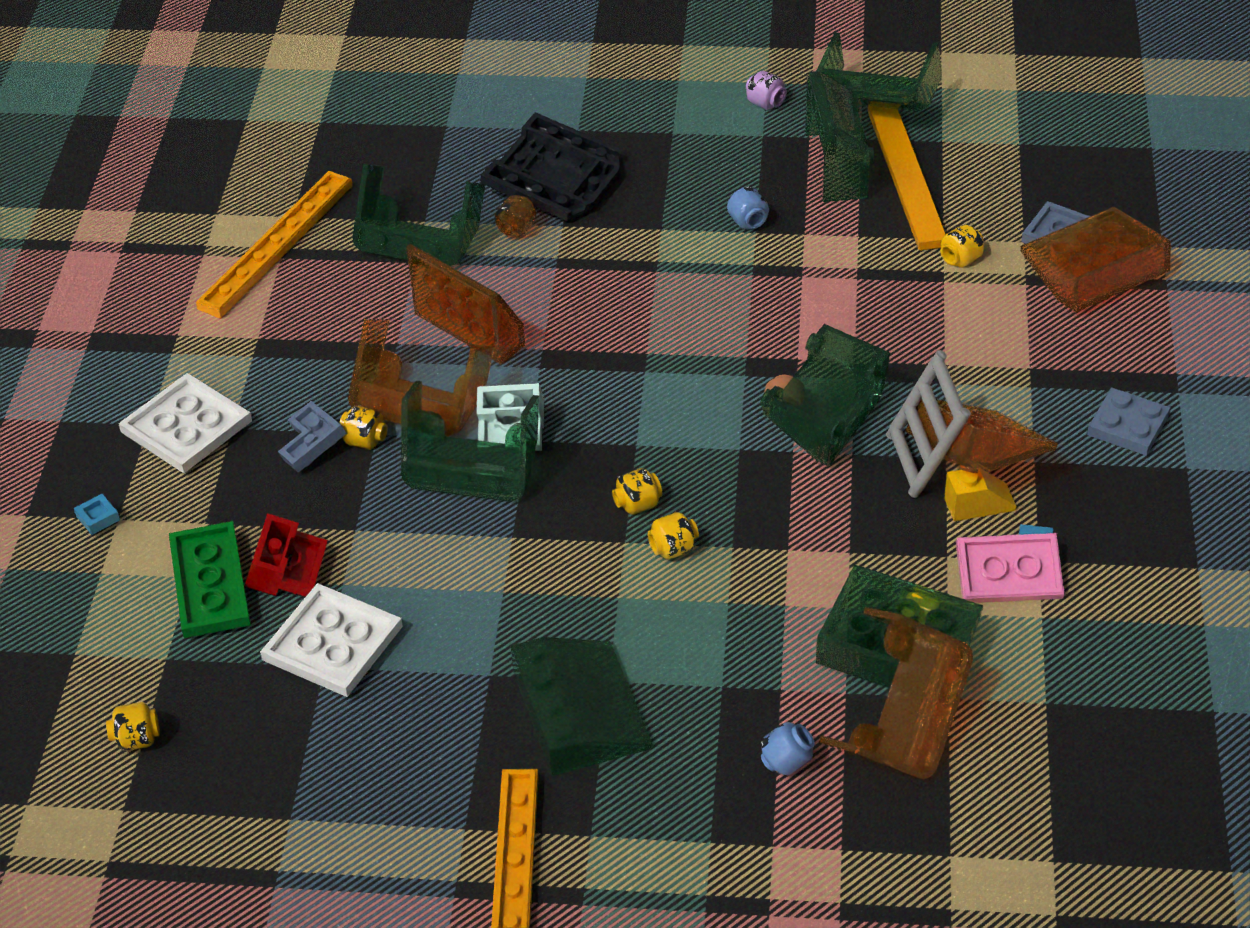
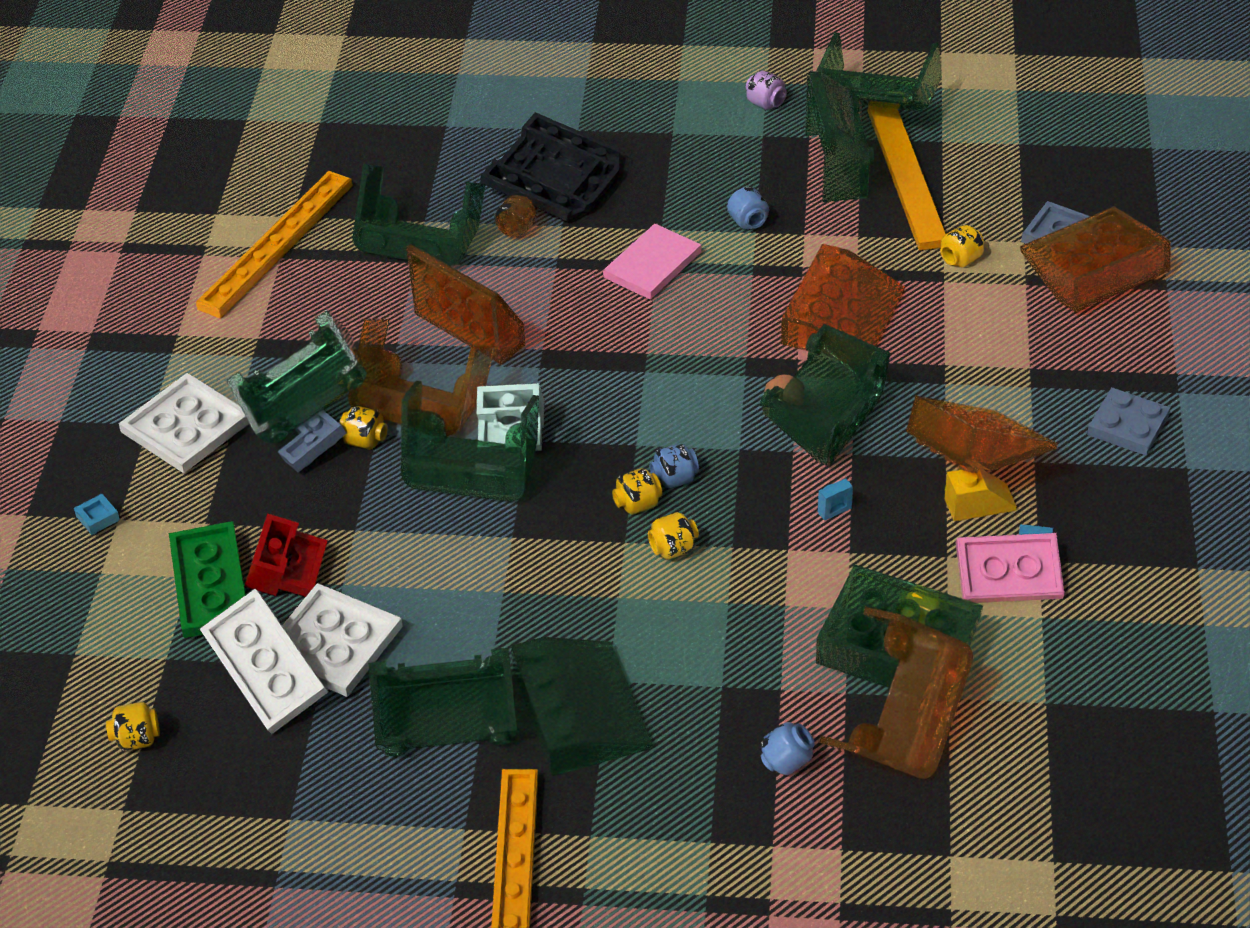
light grey bar [886,350,971,498] -> none
none -> white plate [200,589,328,734]
none -> clear green windscreen [226,310,367,443]
none -> clear green windscreen [368,648,517,756]
none -> bright pink tile [603,224,701,300]
none -> medium blue head [650,443,699,489]
none -> clear orange slope [781,244,905,366]
none -> dark azure plate [818,478,853,520]

